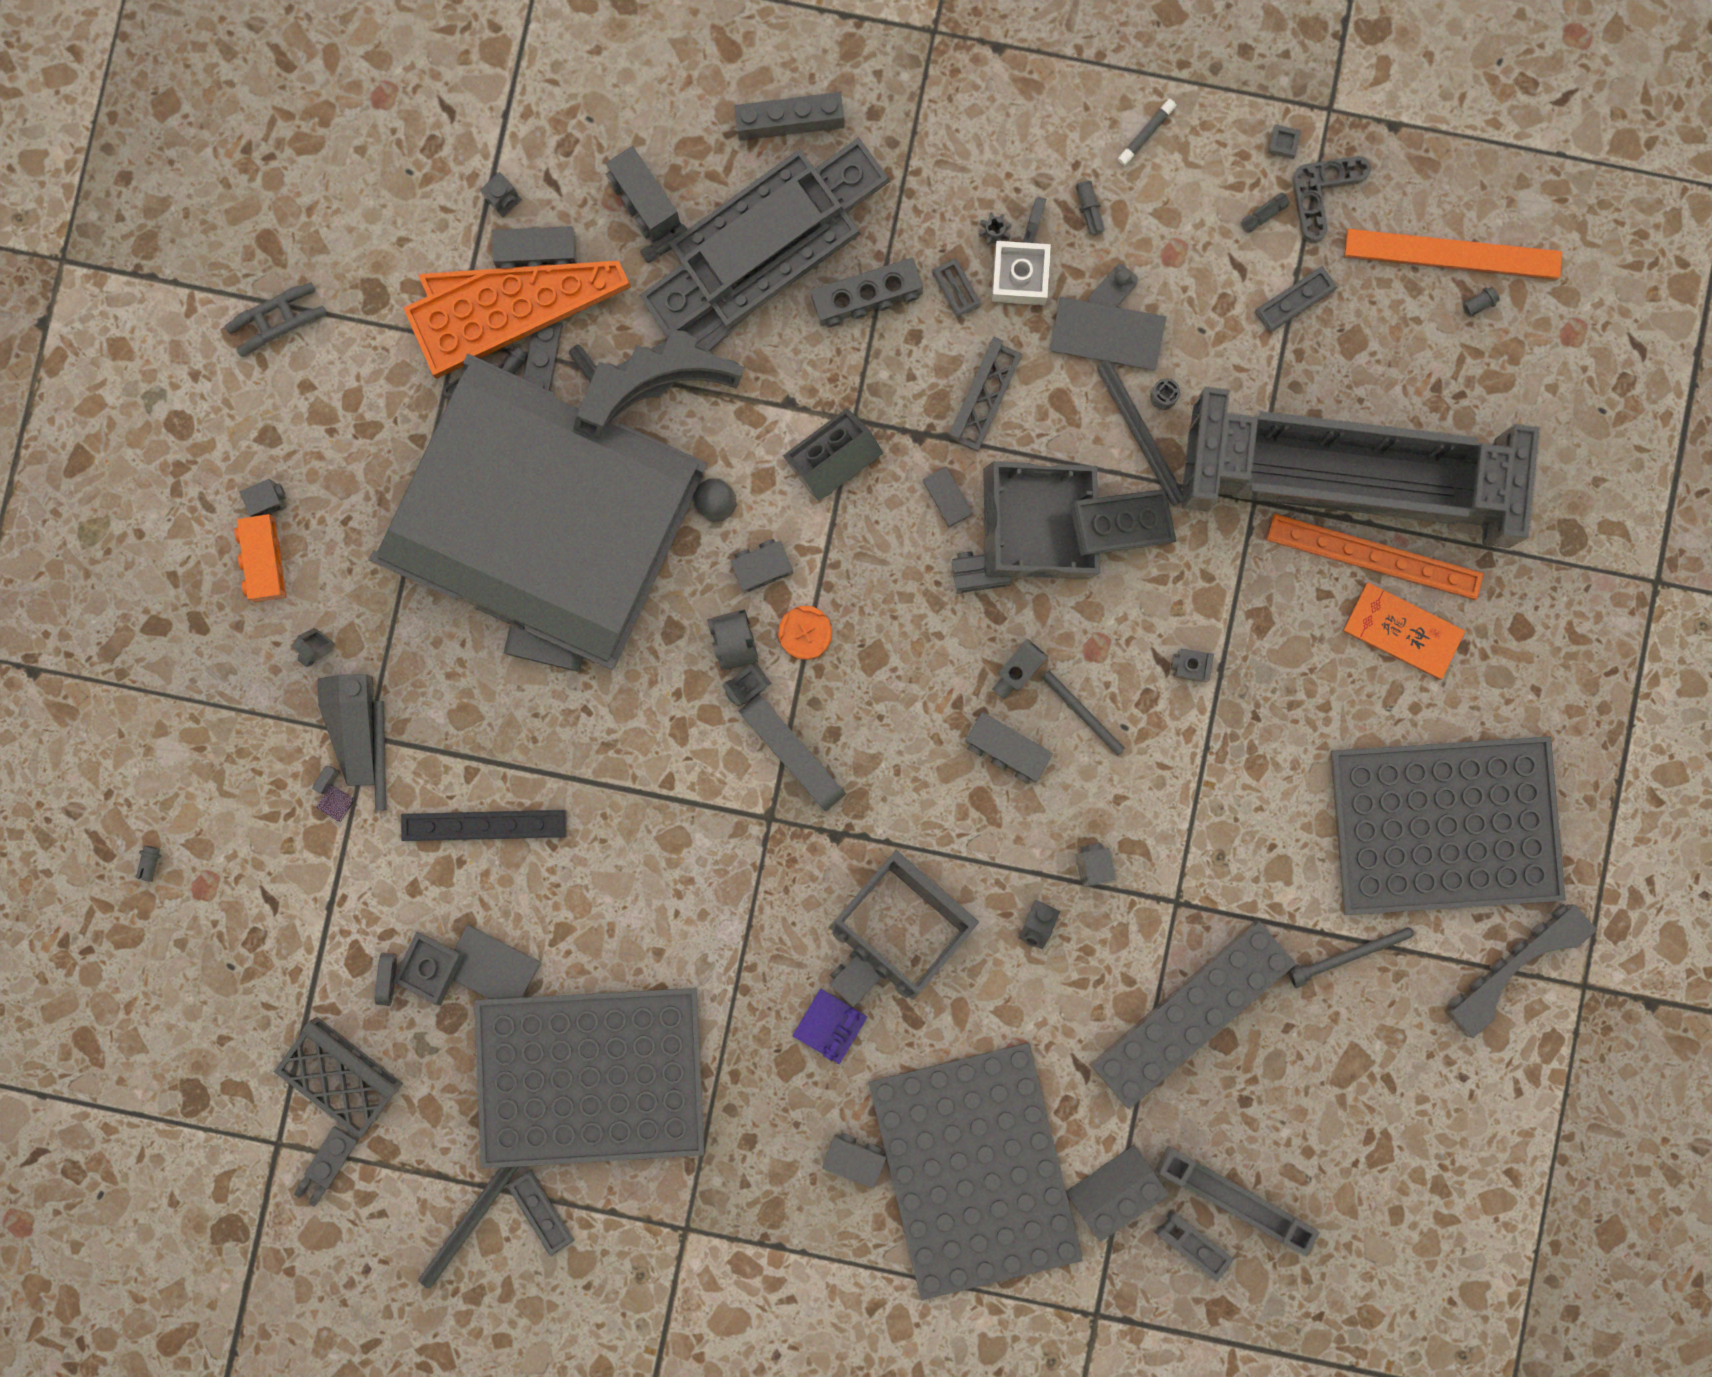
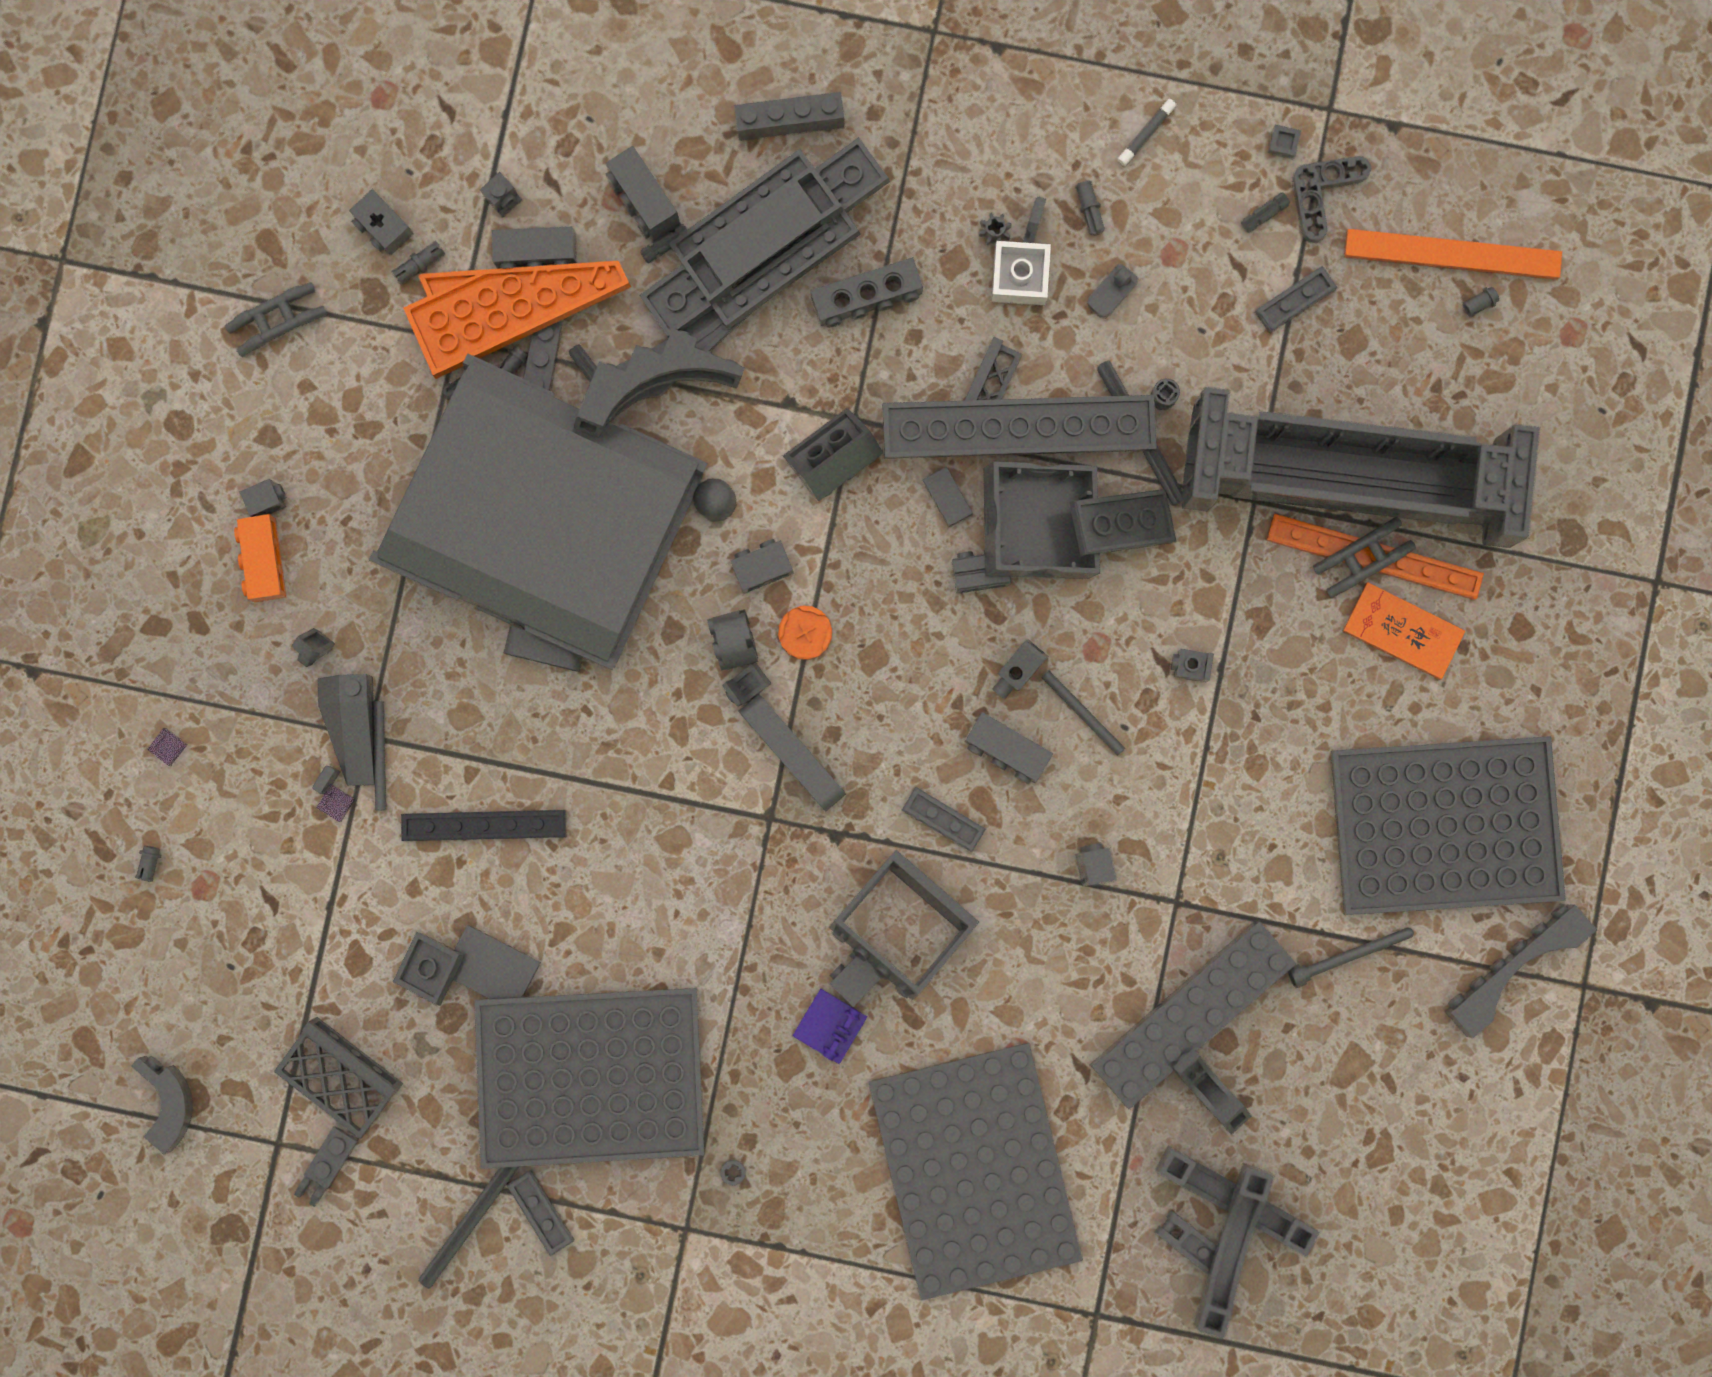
dark grey beam [375,952,397,1006] -> none
dark grey brick [822,1132,886,1189] -> none
dark grey tile [932,258,981,319] -> none
dark grey bracket [1018,900,1060,949] -> none
dark grey tile [1050,297,1167,370] -> none
dark grey slope [1066,1145,1169,1242] -> none
none -> dark grey arch [131,1056,193,1155]
none -> clear purple tile [147,728,188,766]
none -> dark grey brick [349,189,414,256]
none -> dark grey pin [391,241,445,285]
none -> dark grey bush [721,1160,745,1185]
none -> dark grey plate [882,395,1157,459]
none -> dark grey tile [902,787,986,852]
none -> dark grey arch [1173,1048,1252,1135]
none -> dark grey arch [1193,1163,1274,1339]
none -> dark grey piece [1313,517,1416,598]

